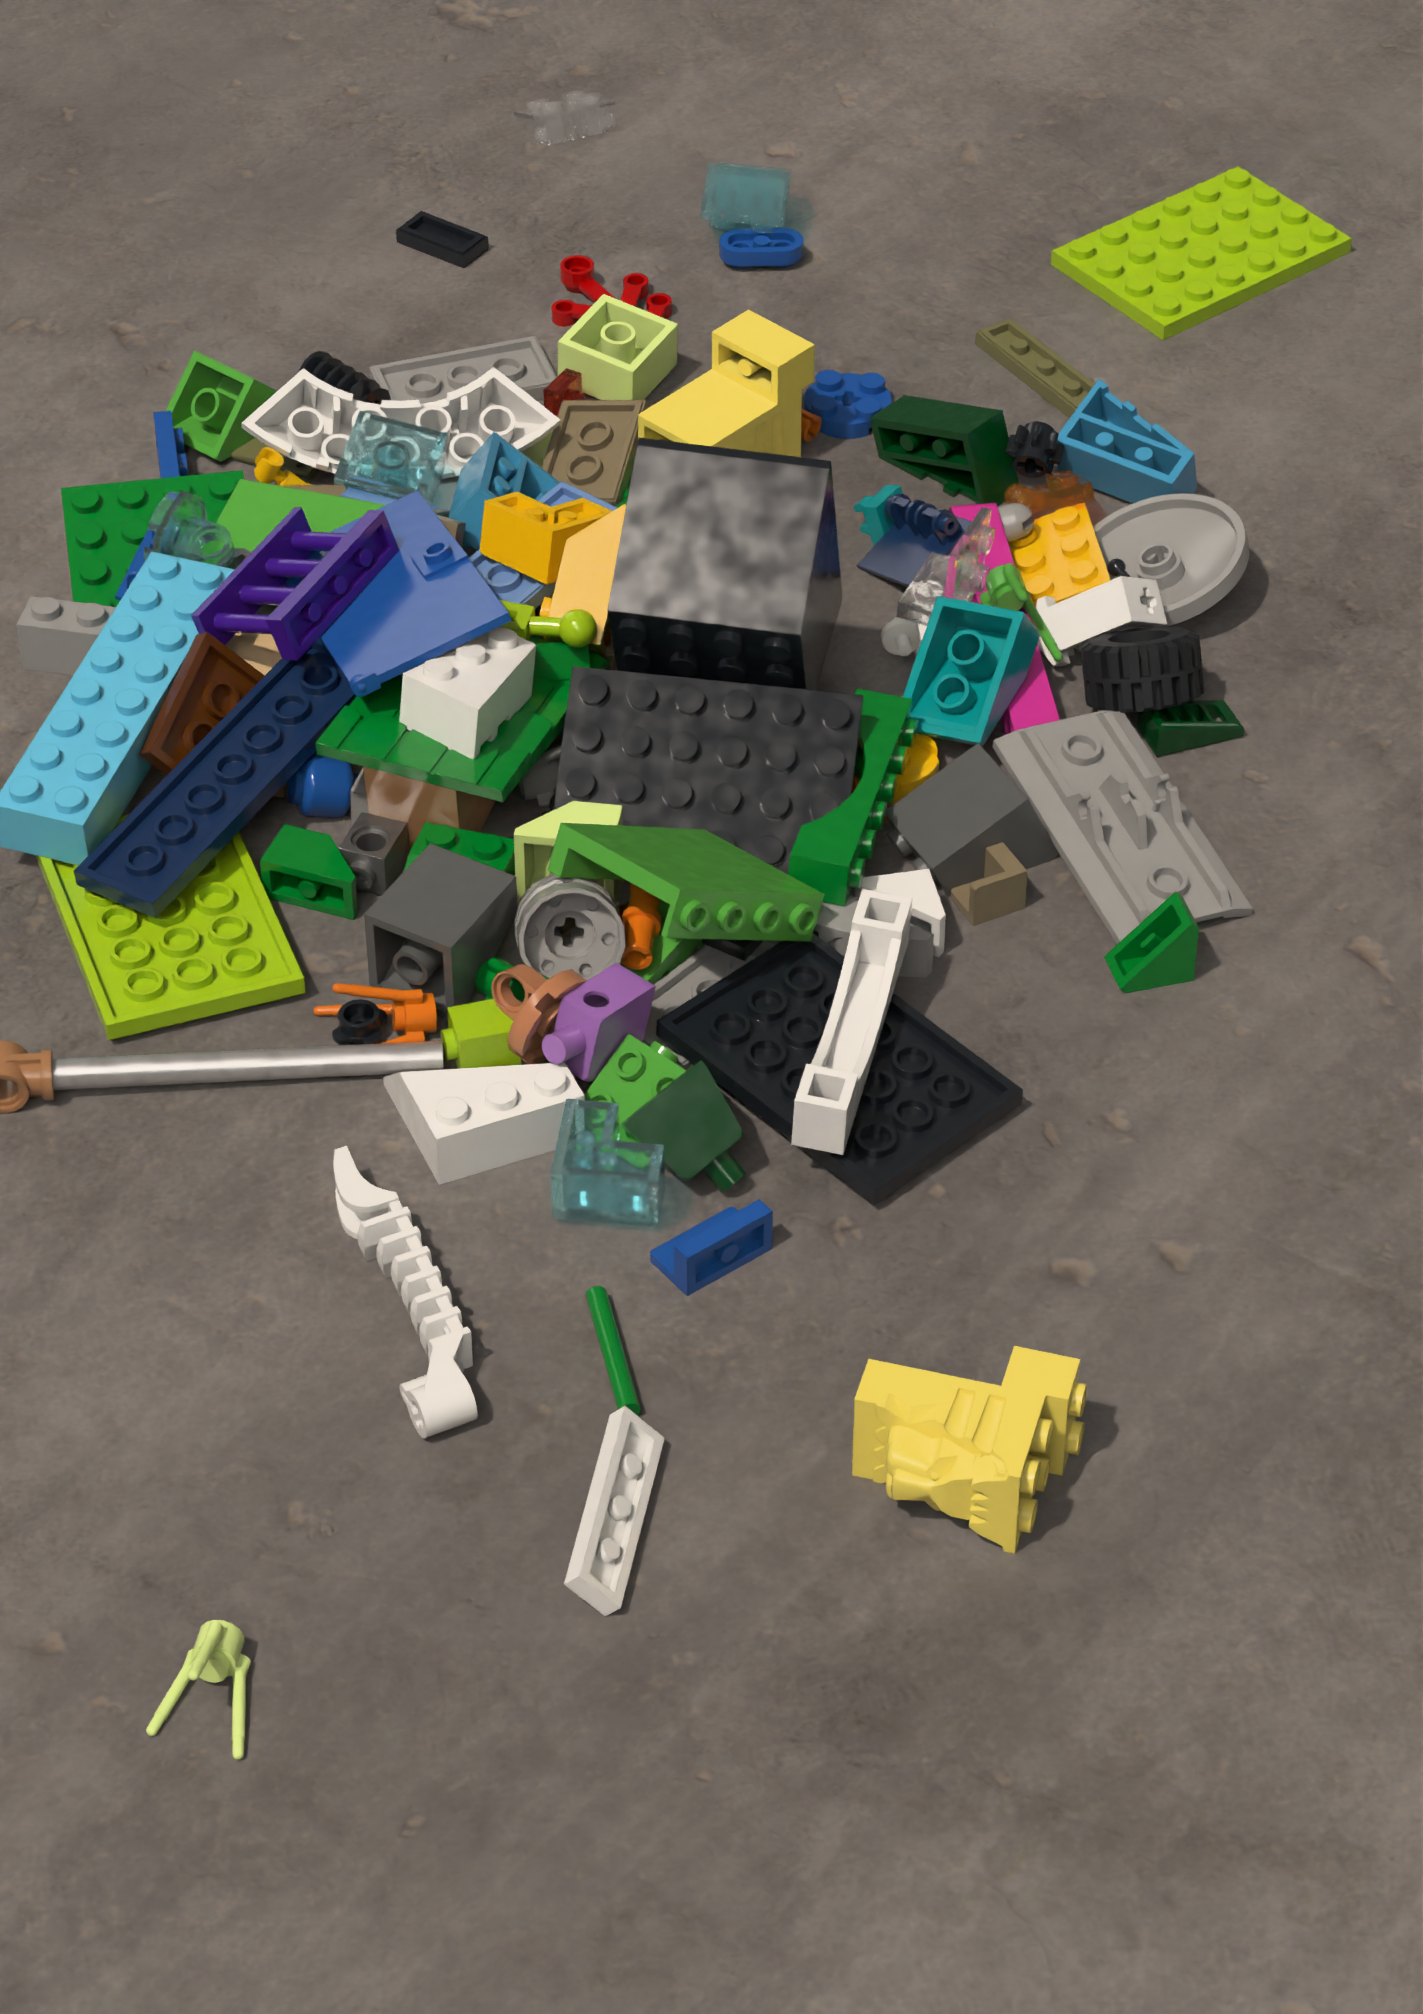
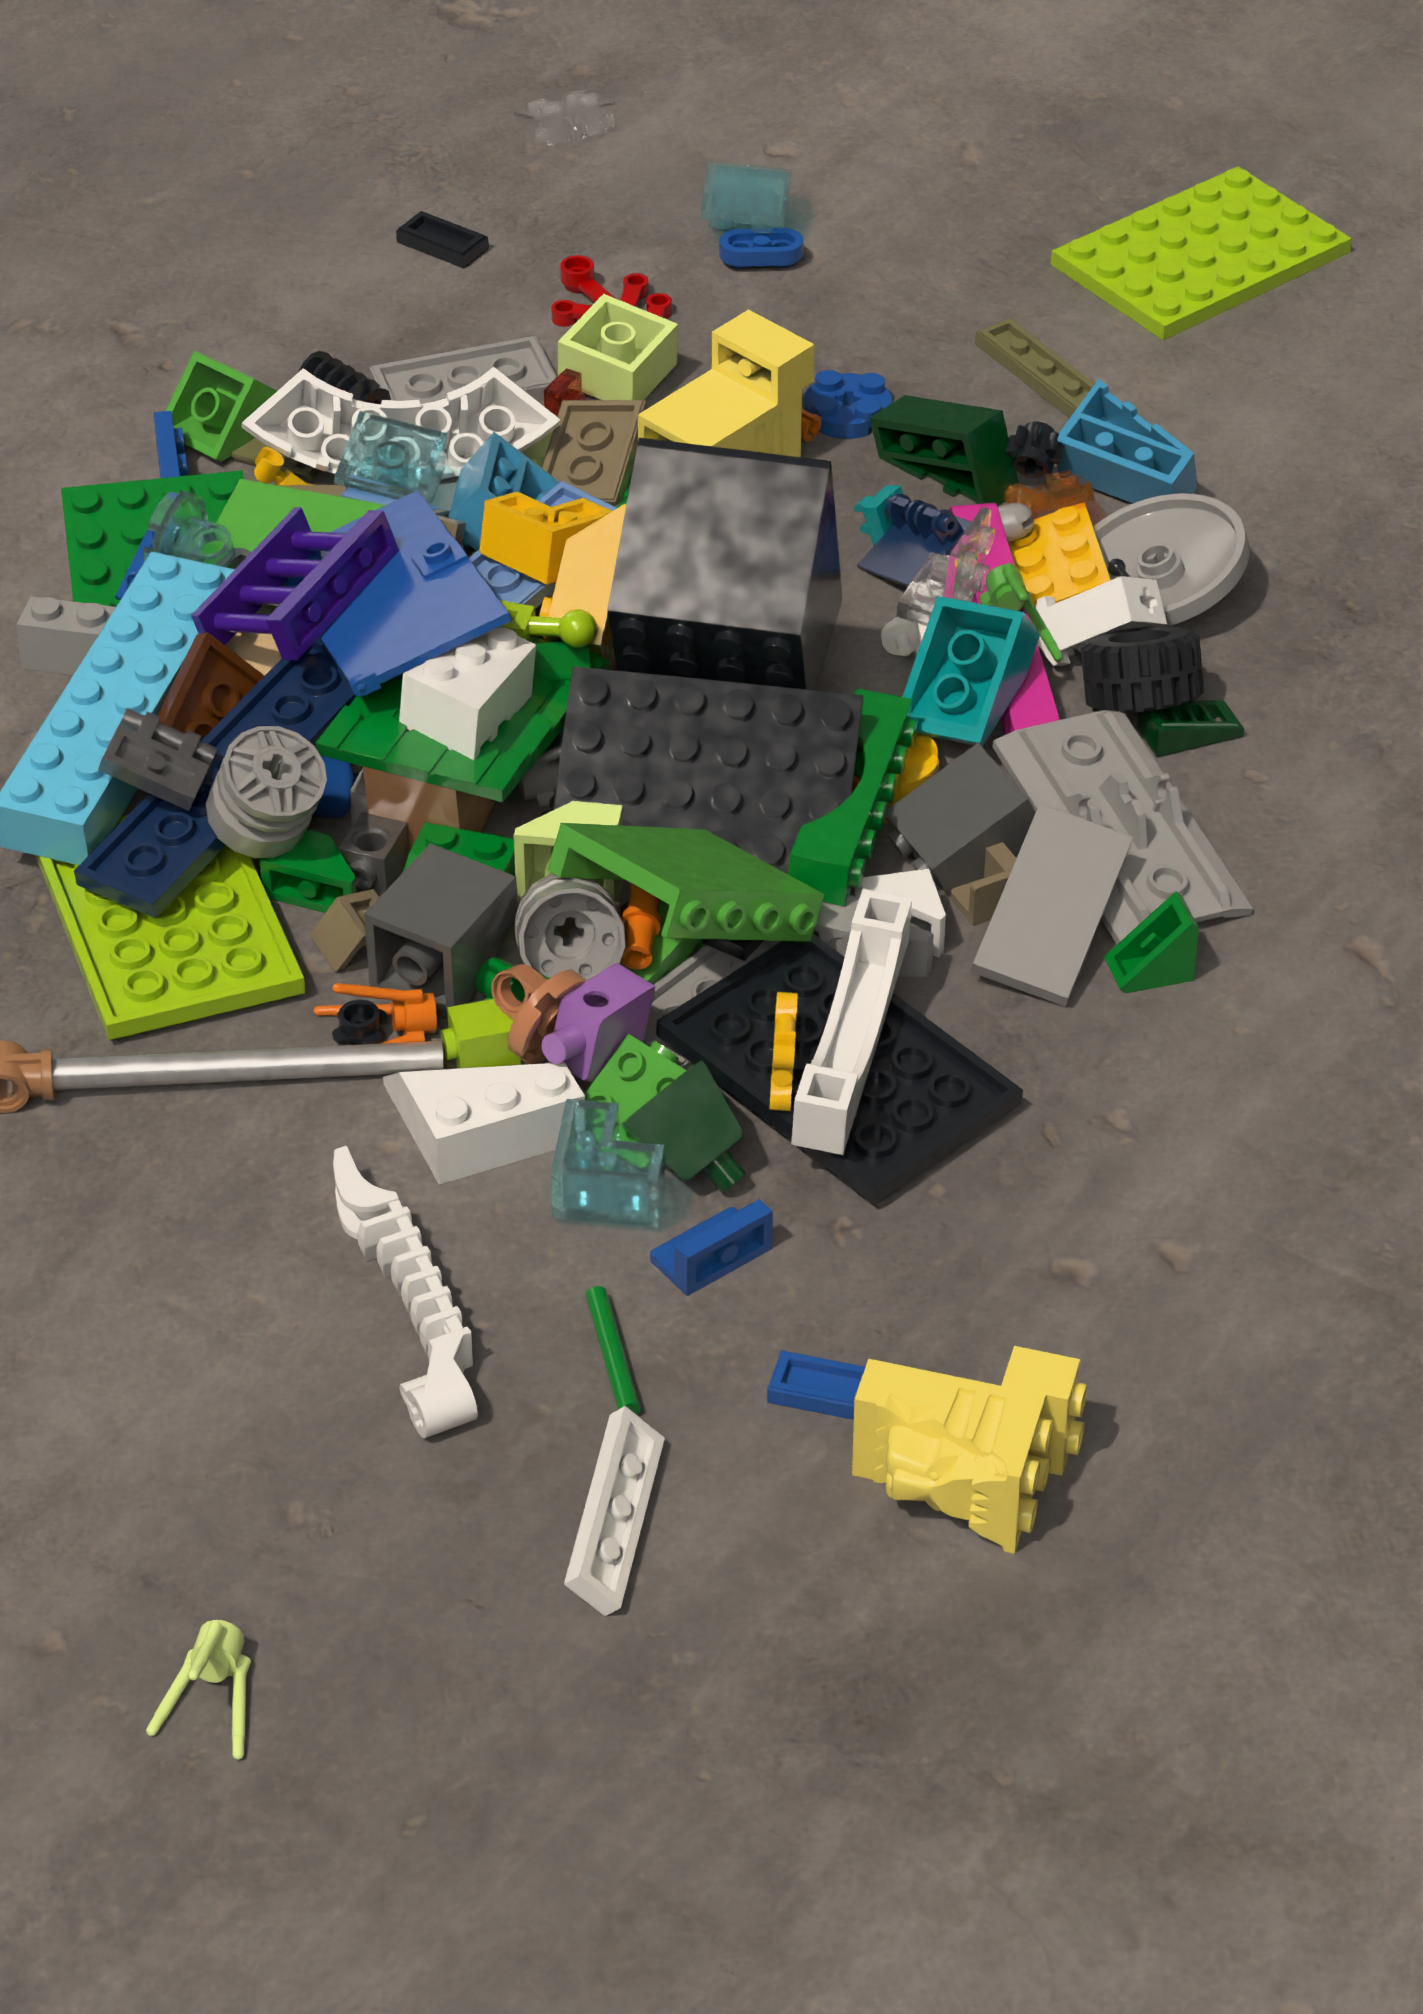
none -> flat silver plate [98,708,218,811]
none -> light grey wheel [206,726,327,858]
none -> dark tan panel [310,889,379,971]
none -> blue tile [767,1350,865,1420]
none -> yellow bar [769,992,798,1111]
none -> light grey tile [971,803,1133,1007]

